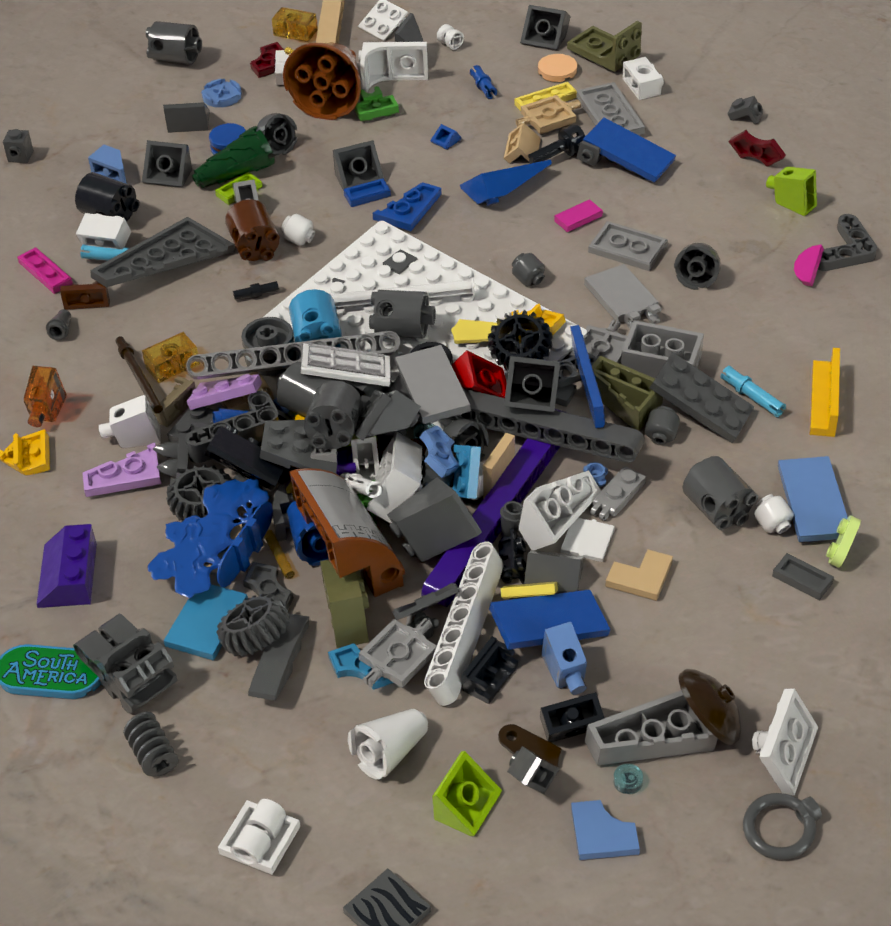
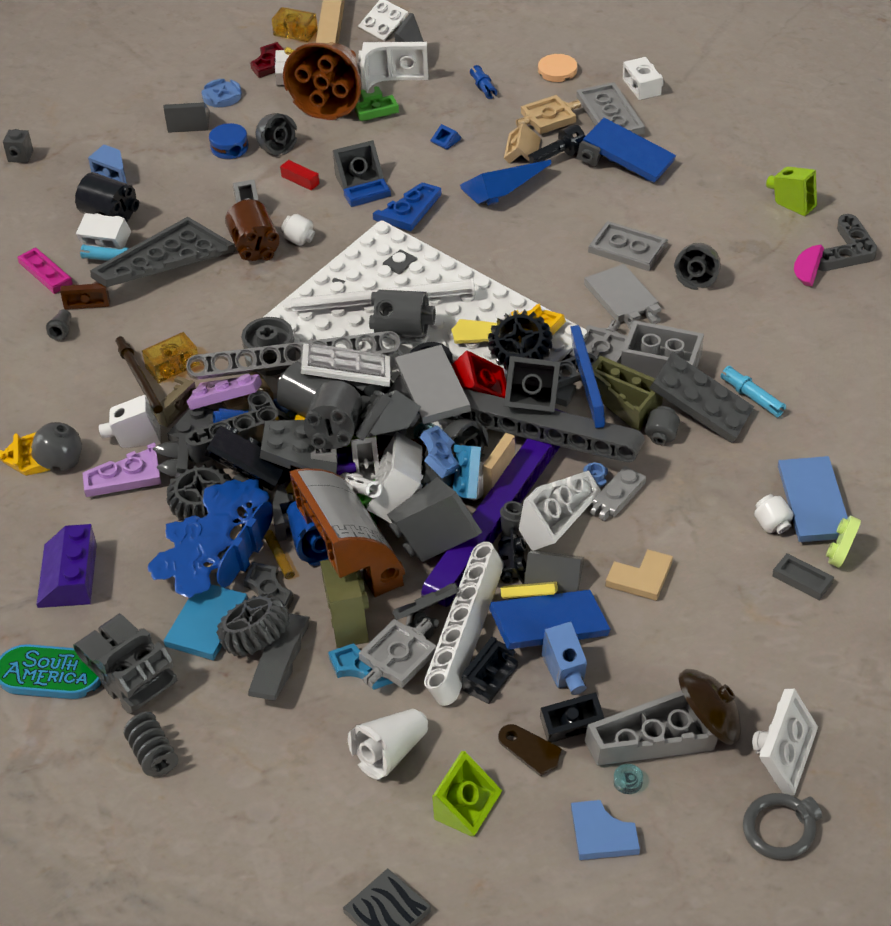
clear orange torso [24,366,67,427] -> none
dark grey slope [142,140,192,187] -> none
dark grey cylinder [146,21,202,64] -> none
dark green cone [192,126,275,188] -> none
lime tile [215,172,262,205] -> none
white plate [218,799,300,875] -> none
black bar [233,281,279,300] -> none
dark azure cylinder [289,289,342,349] -> none
white wheel [437,24,464,50] -> none
dark grey slope [507,746,559,794] -> none
dark grey head [512,253,545,286] -> none
light yellow tile [514,82,577,111] -> none
dark grey slope [520,5,571,50] -> none
dark pink tile [554,199,603,232] -> none
white piece [561,518,615,562] -> none
olive bracket [567,21,642,72] -> none
dark grey cylinder [682,456,758,530] -> none
dark grey bracket [727,96,763,124] -> none
dark red tile [728,130,786,166] -> none
yellow fence [810,348,840,437] -> none
none -> dark grey cylinder [31,422,82,471]
none -> red piece [280,160,320,190]

